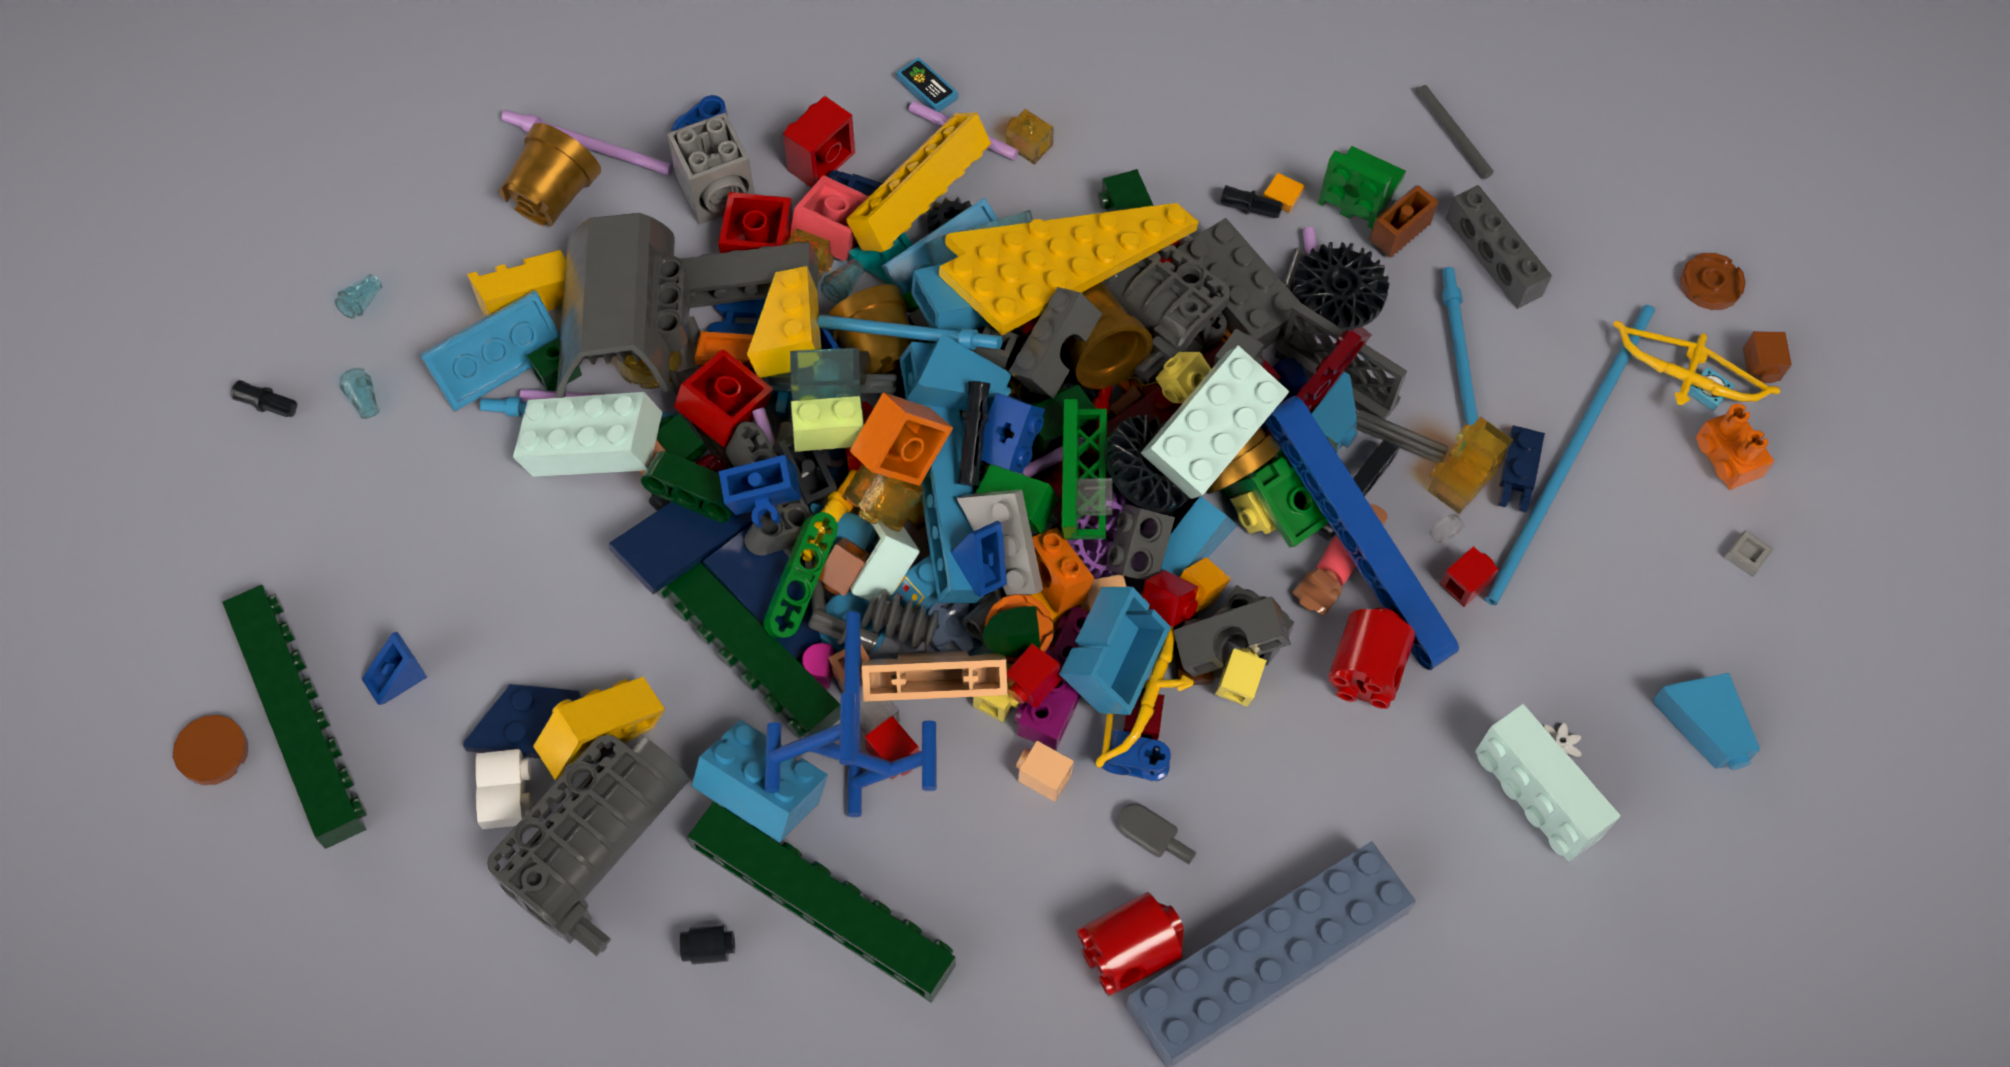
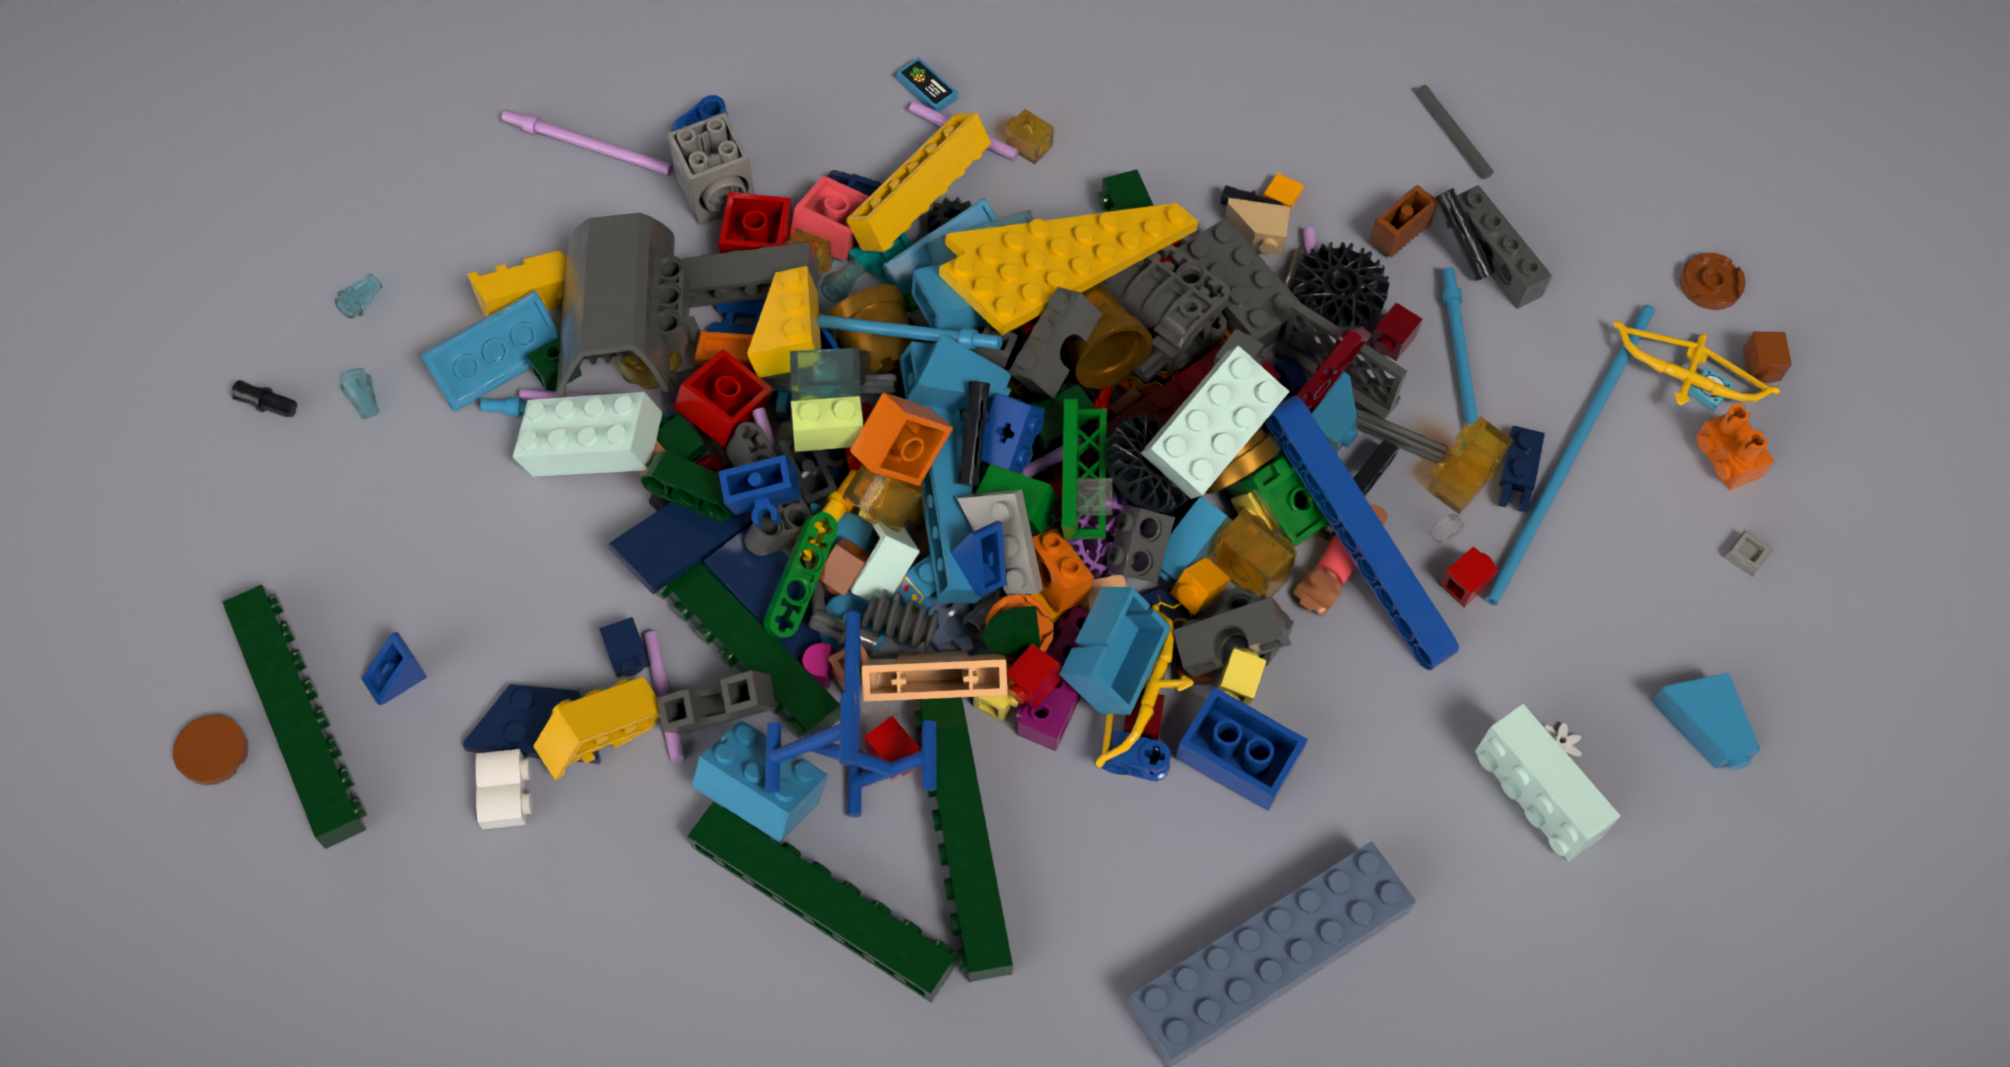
dark grey piece [487,735,689,956] -> none
pearl gold piece [499,123,601,227] -> none
black brick [680,924,735,965] -> none
red brick [783,96,855,188] -> none
light nougat brick [1016,741,1074,802] -> none
red cylinder [1076,892,1184,997] -> none
dark grey piece [1117,804,1197,864] -> none
red brick [1142,570,1199,627] -> none
light yellow brick [1155,352,1212,403] -> none
green bracket [1318,146,1406,230] -> none
red cylinder [1328,607,1416,709] -> none
none -> dark blue brick [599,617,650,678]
none -> lavender bar [643,631,684,762]
none -> dark grey arch [657,670,777,735]
none -> dark green brick [914,697,1013,982]
none -> blue brick [1176,687,1308,811]
none -> clear yellow brick [1212,509,1297,597]
none -> tan slope [1225,198,1290,255]
none -> dark red brick [1370,302,1423,361]
none -> black pin [1435,188,1494,281]

